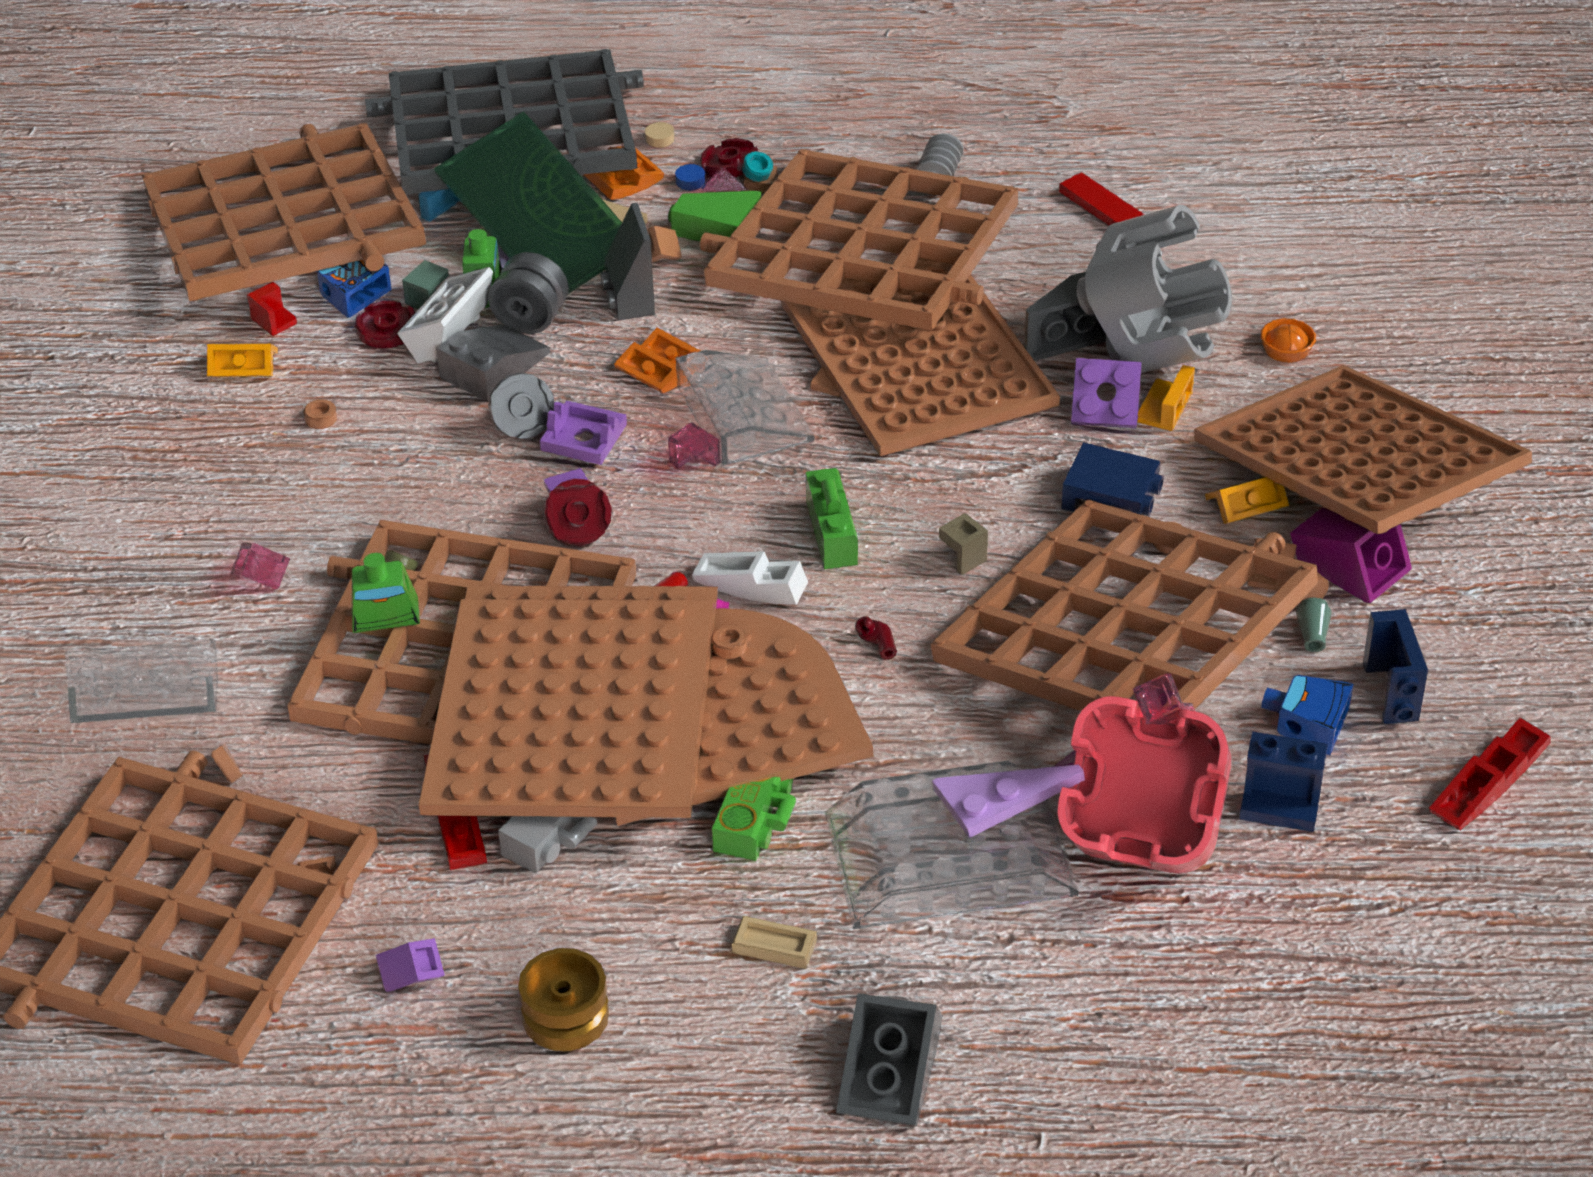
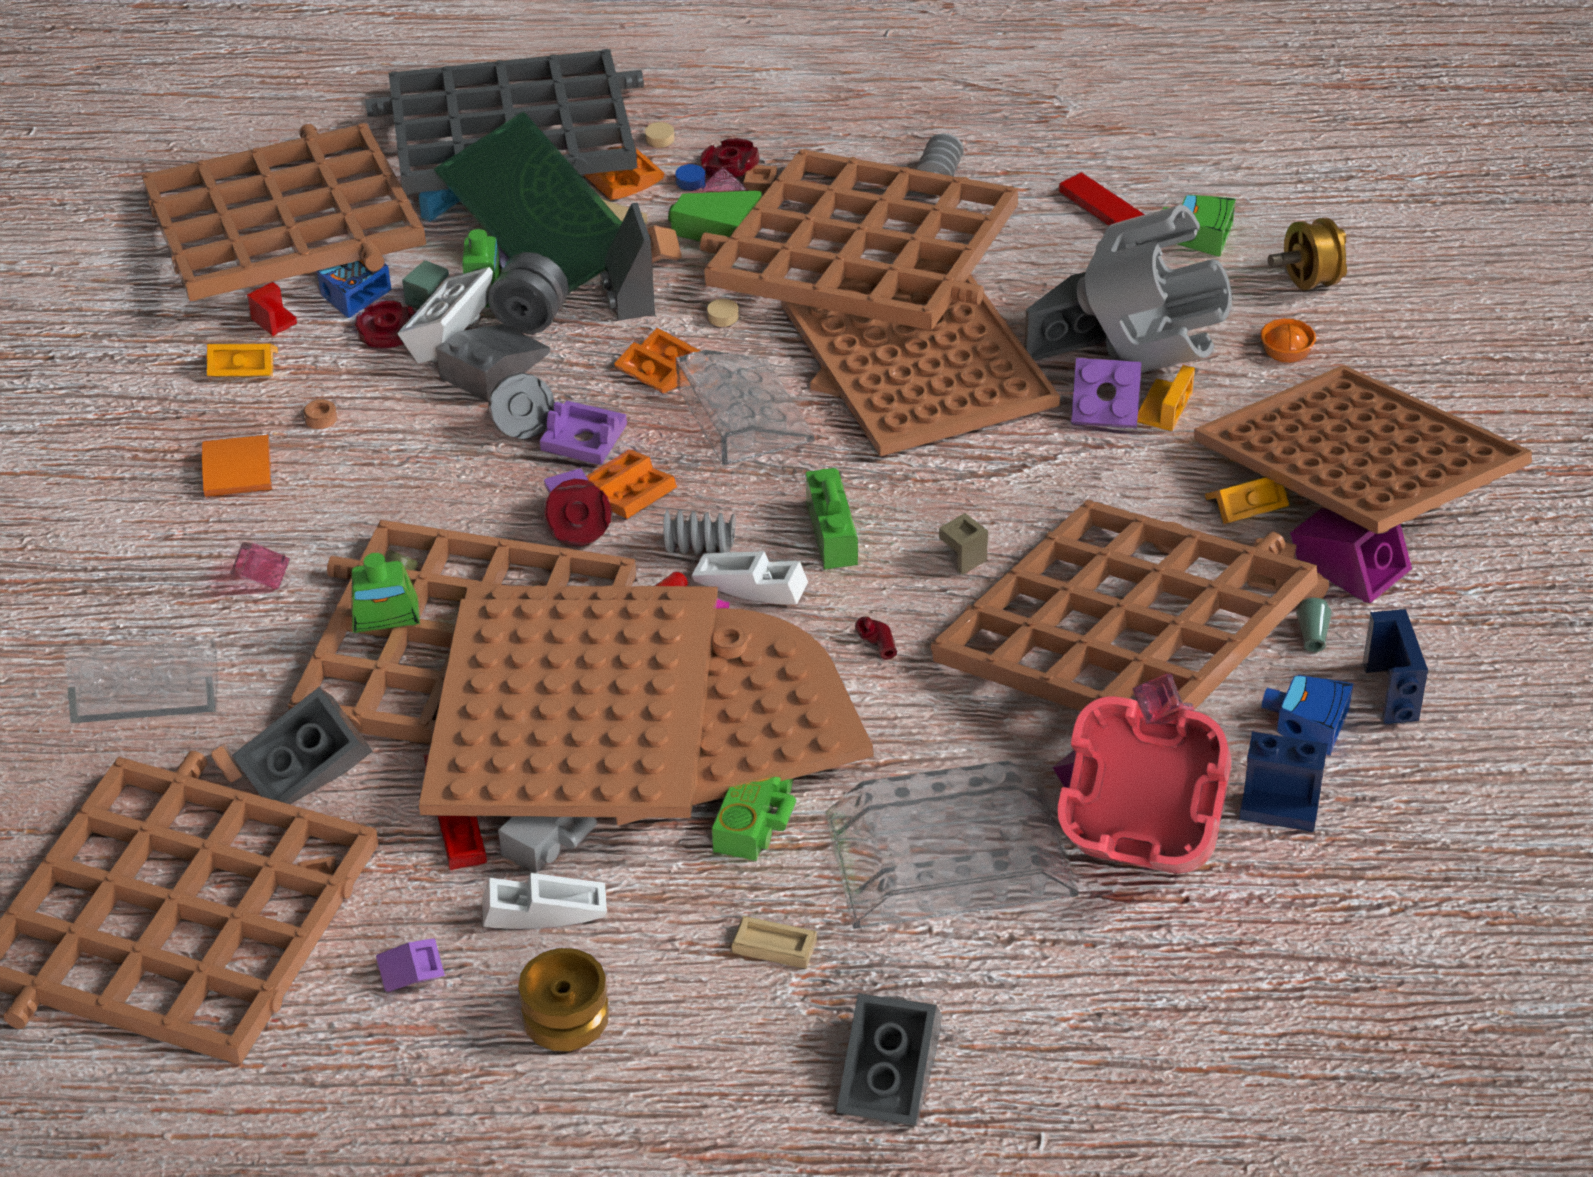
clear pink panel [668,422,720,469] -> none
teal tile [742,151,773,182] -> none
lavender wing [932,764,1085,838] -> none
dark blue panel [1061,442,1164,516] -> none
red slope [1429,717,1551,831] -> none
none -> orange slope [202,434,272,497]
none -> dark grey slope [232,687,373,804]
none -> white slope [482,873,607,929]
none -> orange slope [586,449,677,519]
none -> light grey piece [663,510,736,555]
none -> tan tile [707,299,739,327]
none -> bright green torso [1162,195,1236,257]
none -> pearl gold wheel [1268,217,1347,290]

